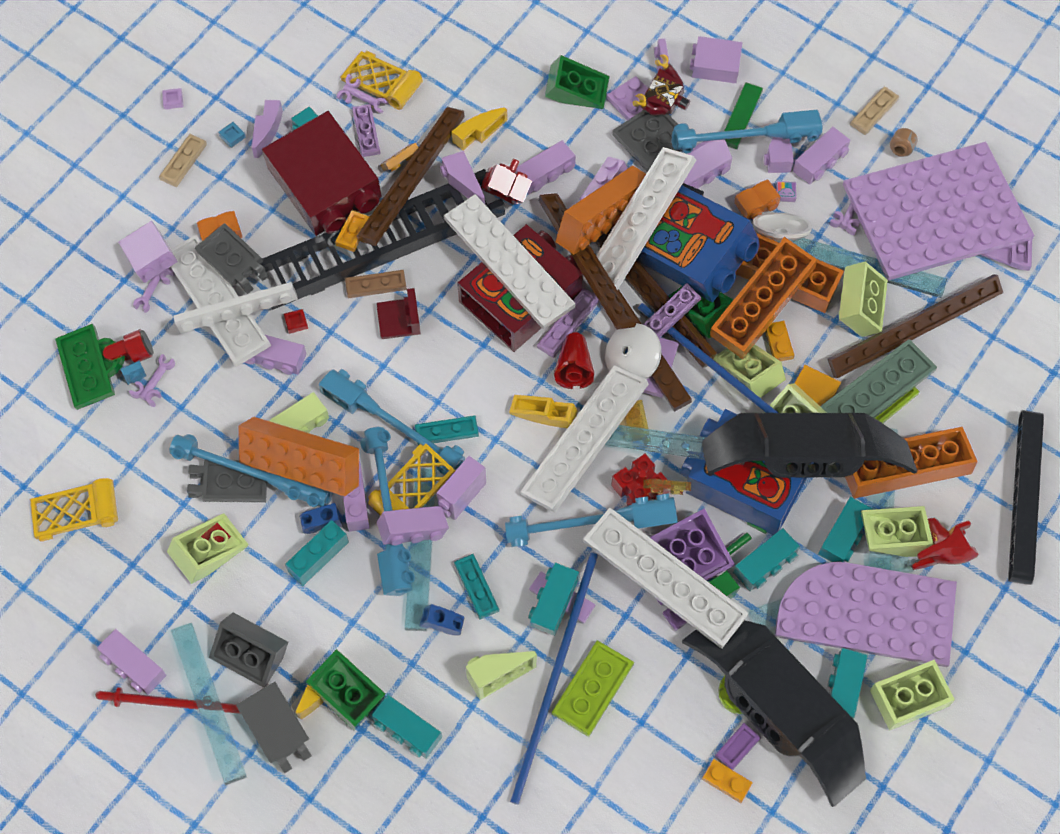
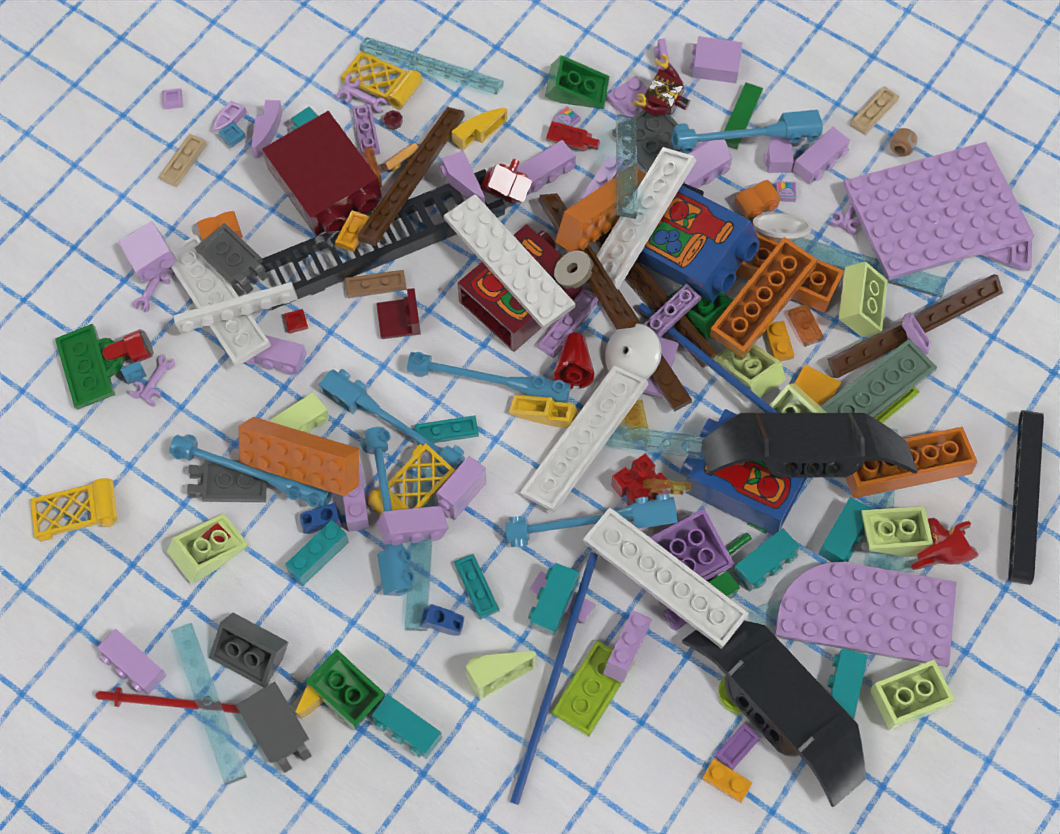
none -> lavender plate [214,101,247,131]
none -> clear light blue tile [359,37,504,94]
none -> clear orange plate [365,146,383,188]
none -> dark red tile [384,110,403,130]
none -> dark azure bar [407,352,571,403]
none -> red hinge [546,121,600,151]
none -> tile [554,106,581,126]
none -> dark tan tile [554,251,593,289]
none -> lavender brick [603,610,652,683]
none -> clear light blue tile [616,114,638,219]
none -> clear orange plate [788,304,824,347]
none -> lavender plate [902,312,931,355]

